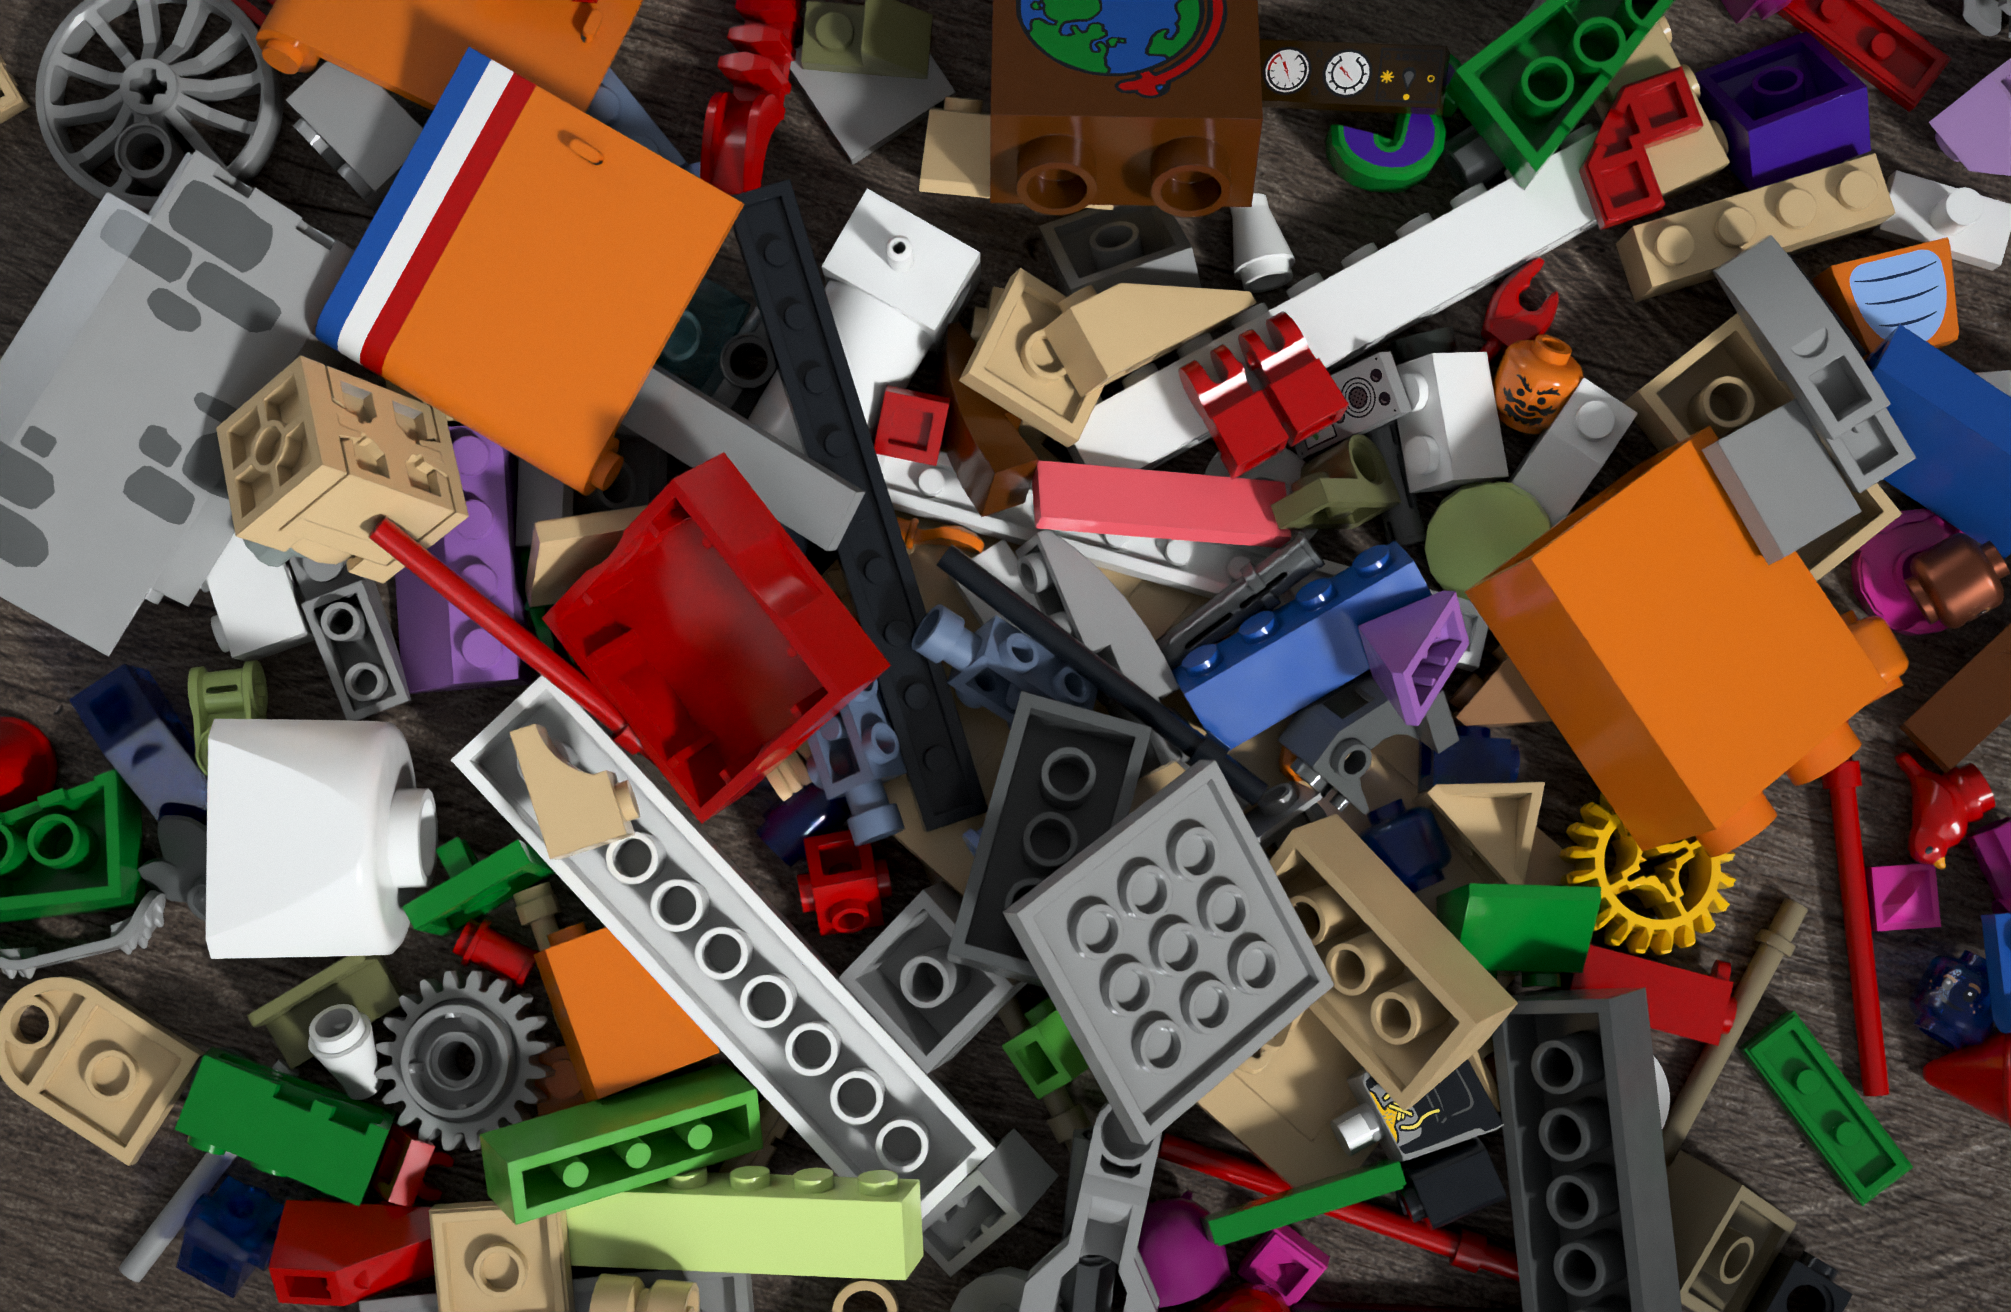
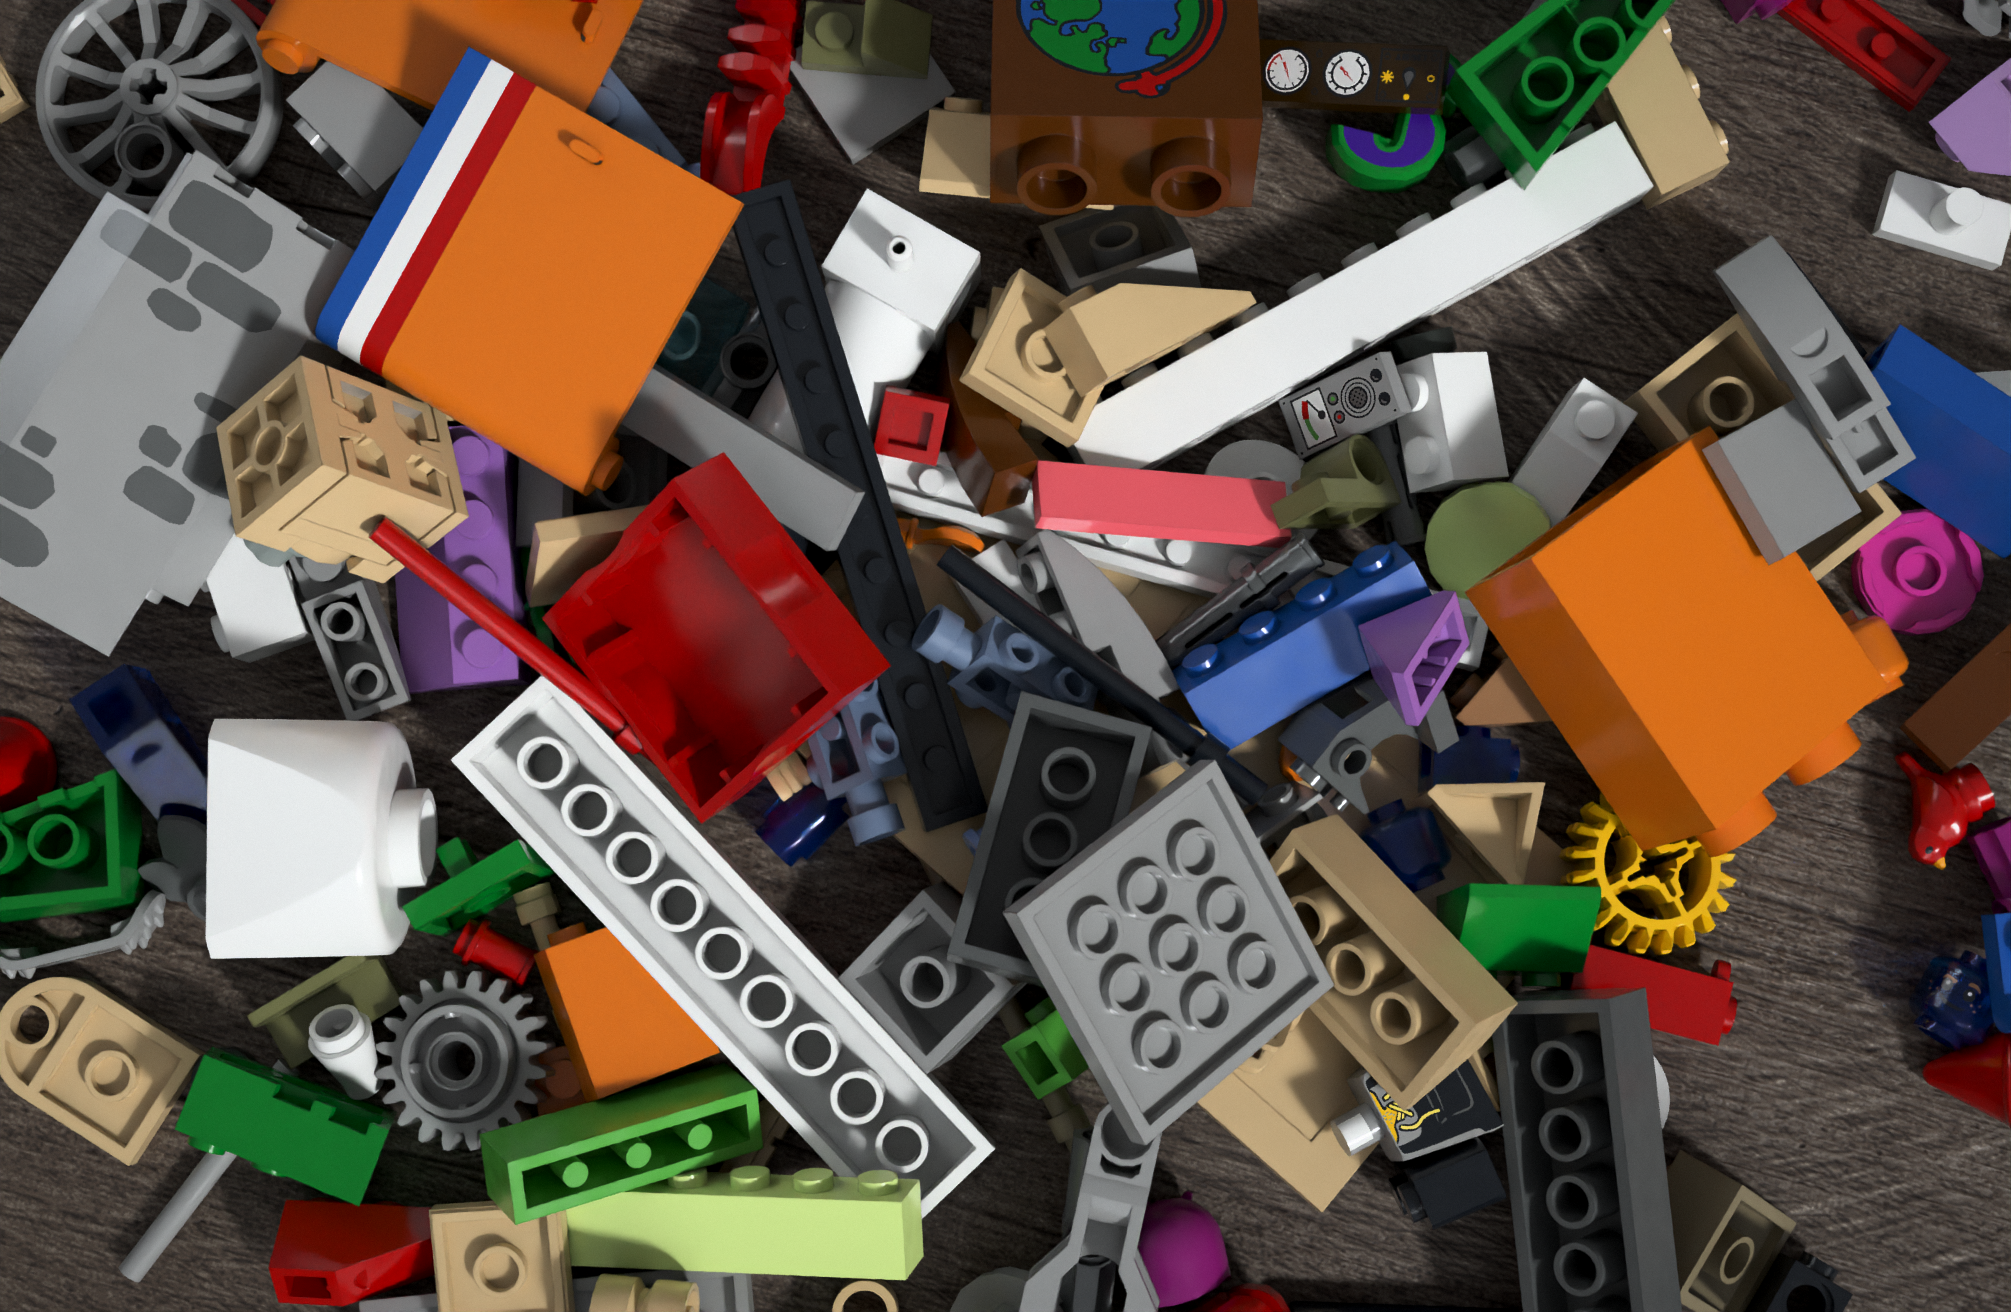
clear blue brick [176,1175,284,1298] -> none
yellowish green piece [188,660,268,776] -> none
red tile [369,1123,454,1208] -> none
tan arch [510,724,640,860] -> none
red brick [797,830,892,936] -> none
light grey arch [922,1129,1059,1277] -> none
red bar [1157,1133,1520,1282] -> none
red legs [1178,311,1349,480] -> none
green tile [1200,1159,1406,1246] -> none
white cone [1230,193,1295,293] -> none
dark pink tile [1237,1225,1330,1310] -> none
red hand [1479,257,1559,363] -> none
orange head [1492,335,1584,434] -> none
red tile [1579,66,1704,230] -> none
tan brick [1616,153,1896,303] -> none
dark tan bar [1662,898,1808,1167] -> none
dark purple slope [1694,31,1871,191] -> none
green tile [1738,1010,1913,1206] -> none
torso [1813,237,1959,360] -> none
red bar [1821,720,1890,1096] -> none
dark pink tile [1865,863,1941,931] -> none
copper head [1904,533,2010,629] -> none

